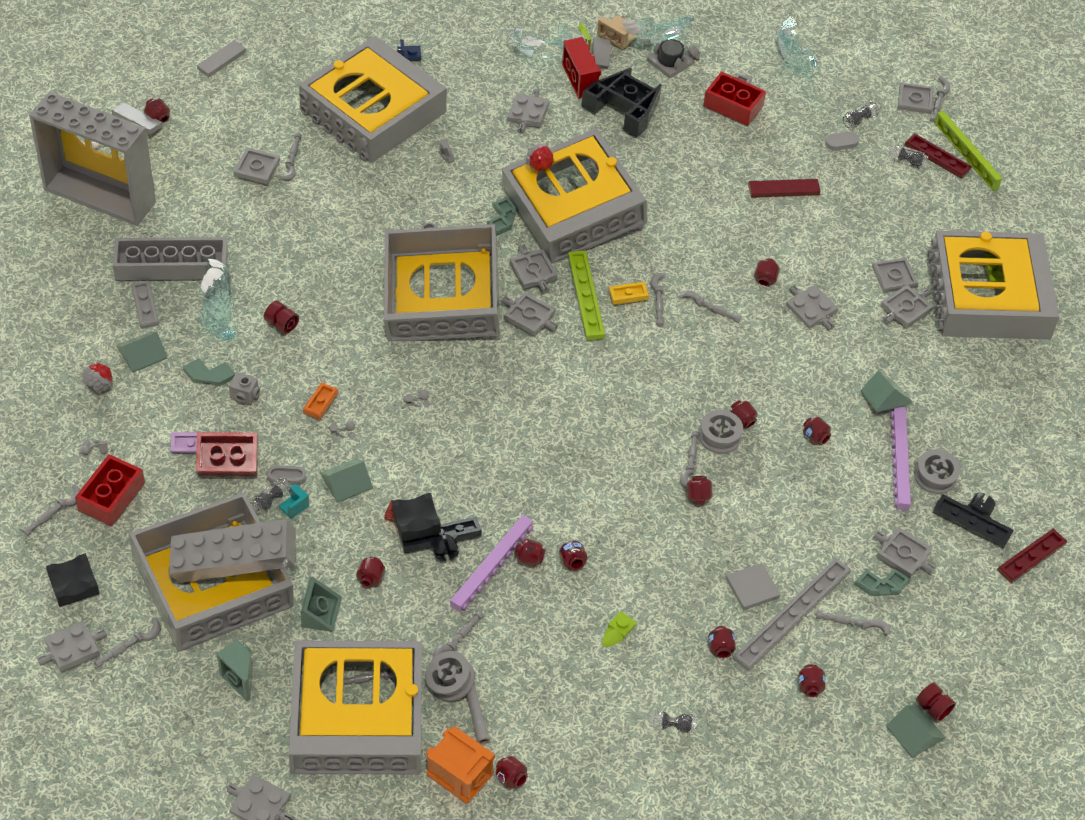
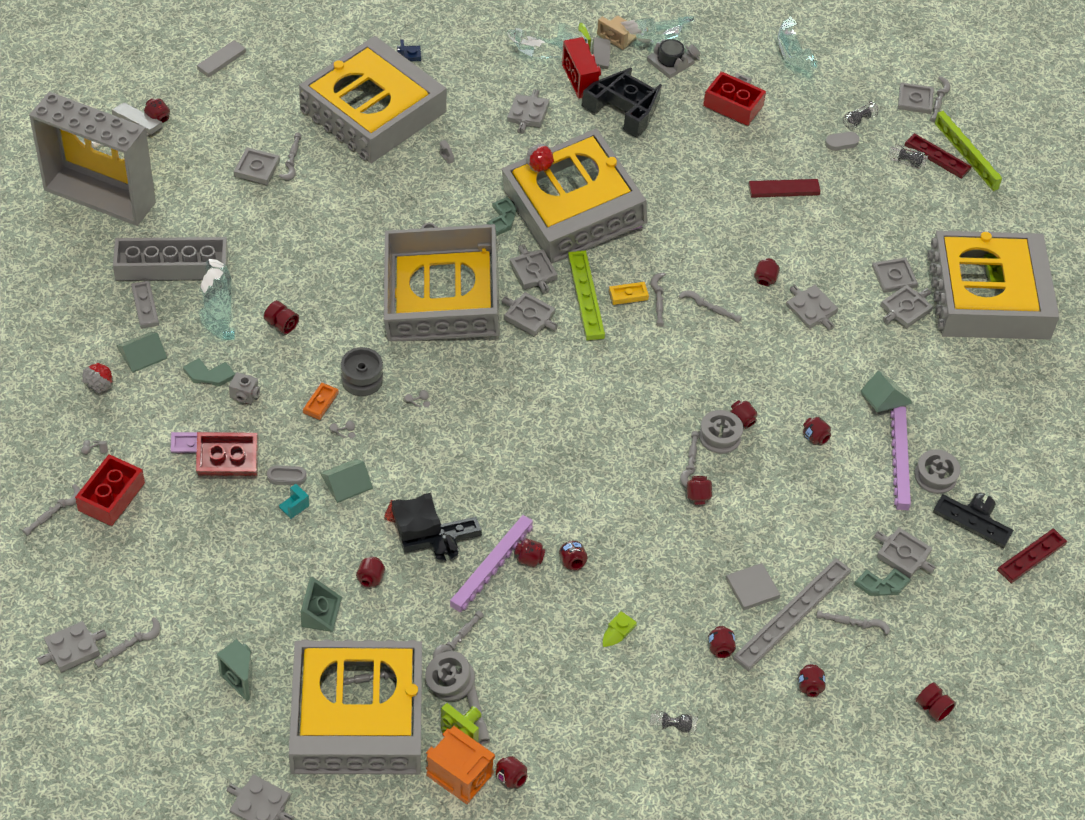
black brick [46,553,100,607] -> none
light grey door [129,492,294,651] -> none
light grey brick [169,519,296,583] -> none
clear piece [250,477,291,515] -> none
sand green slope [886,705,945,759] -> none
none -> dark grey wheel [341,347,383,396]
none -> lime plate [441,703,482,742]

